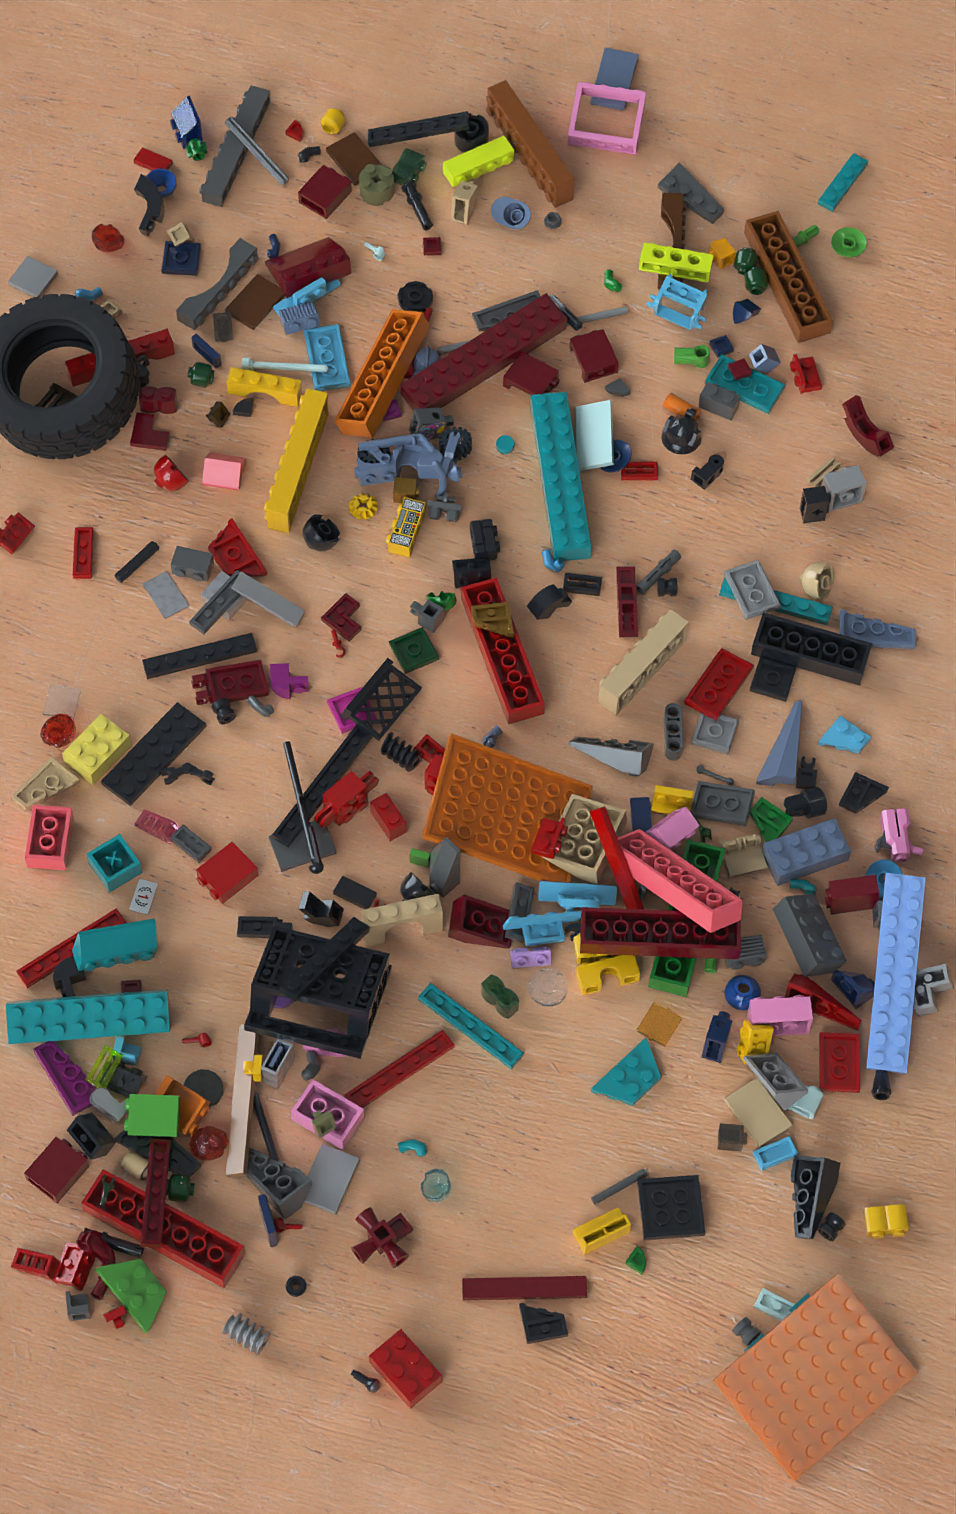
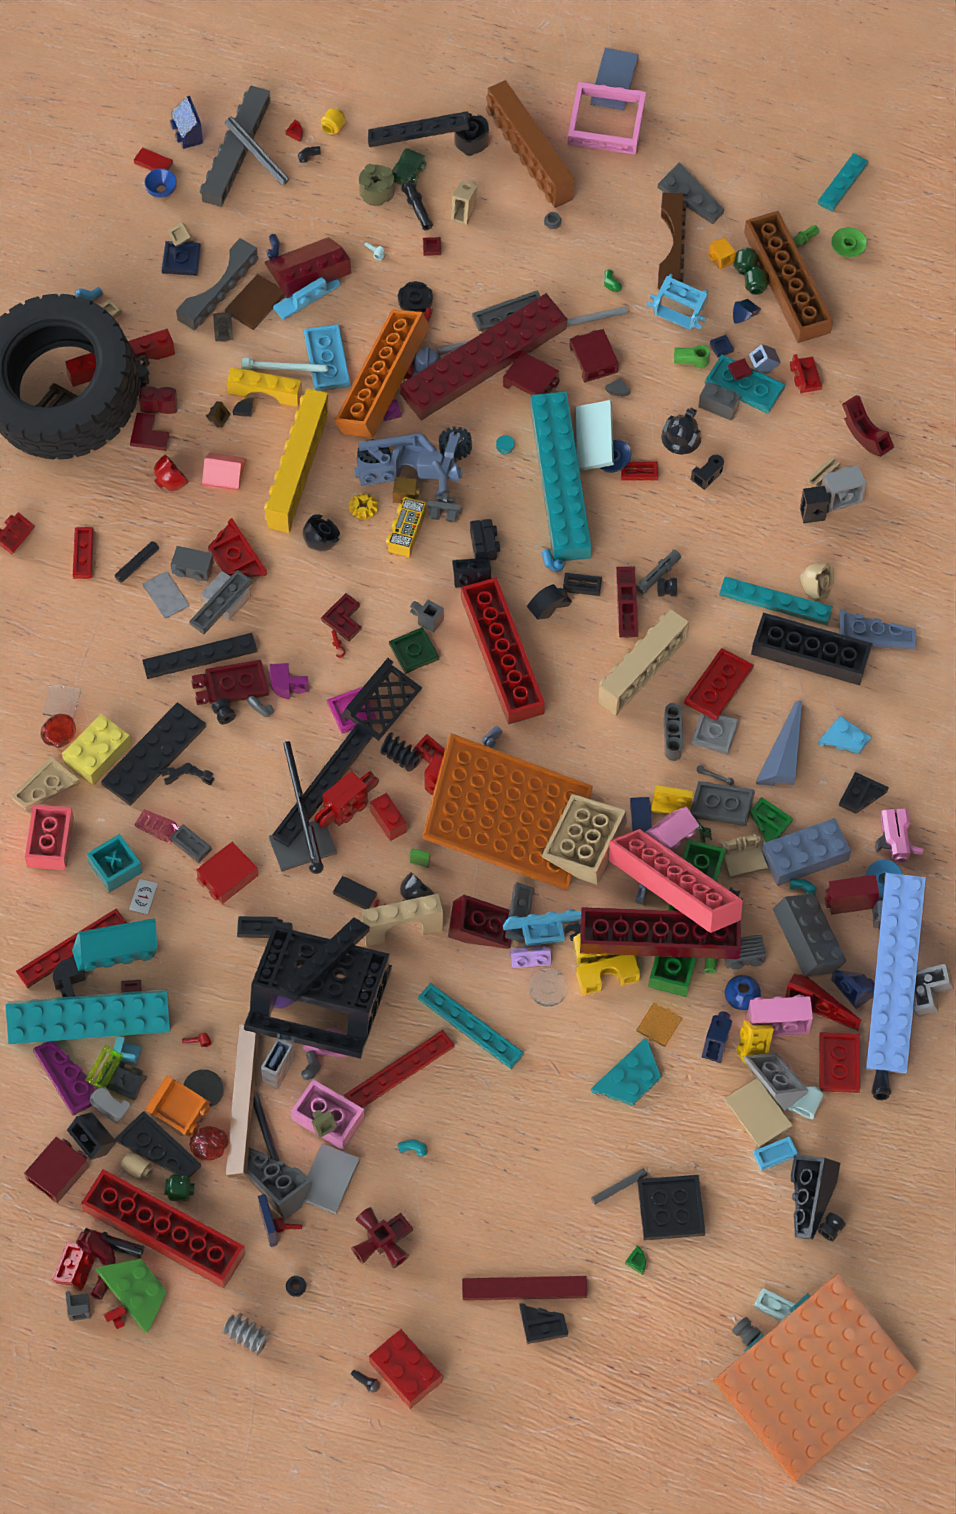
light grey tile [8,256,58,297] -> none
red slope [11,1248,59,1280] -> none
clear red hair [91,223,125,253] -> none
clear green hand [99,1175,115,1206] -> none
bright green brick [124,1094,180,1137] -> none
black arch [134,174,165,236] -> none
dark red tile [140,1138,171,1249] -> none
green gear [186,139,208,161] -> none
dark green head [187,362,215,388] -> none
dark blue tile [192,333,221,369] -> none
light grey tile [231,571,305,628] -> none
yellow tile [243,1055,263,1082] -> none
sand blue brick [279,301,320,335] -> none
dark red brick [298,164,352,219] -> none
black brick [298,891,344,927] -> none
reddish brown tile [326,132,383,186] -> none
dark grey torso [409,408,454,440] -> none
clear light blue hair [421,1169,452,1202] -> none
green hair [426,591,457,612] -> none
dark grey wedge [429,837,460,898] -> none
neon yellow brick [443,136,514,188] -> none
pearl gold wing [471,602,514,637] -> none
clear green brick [481,974,519,1019] -> none
sand blue piece [491,197,531,230] -> none
red bracket [531,817,568,859] -> none
medium azure bracket [538,881,617,910] -> none
black axle [550,295,583,331] -> none
wedge [569,737,654,776] -> none
yellow piece [573,1207,631,1255] -> none
red tile [590,806,645,910] -> none
neon yellow brick [639,243,714,283] -> none
orange piece [663,393,702,422] -> none
clear smoke brick [717,1123,747,1151] -> none
light grey tile [724,560,781,620] -> none
black tile [749,657,796,702] -> none
black piece [784,787,827,819] -> none
black plate [796,756,817,789] -> none
yellow brick [863,1204,909,1239] -> none

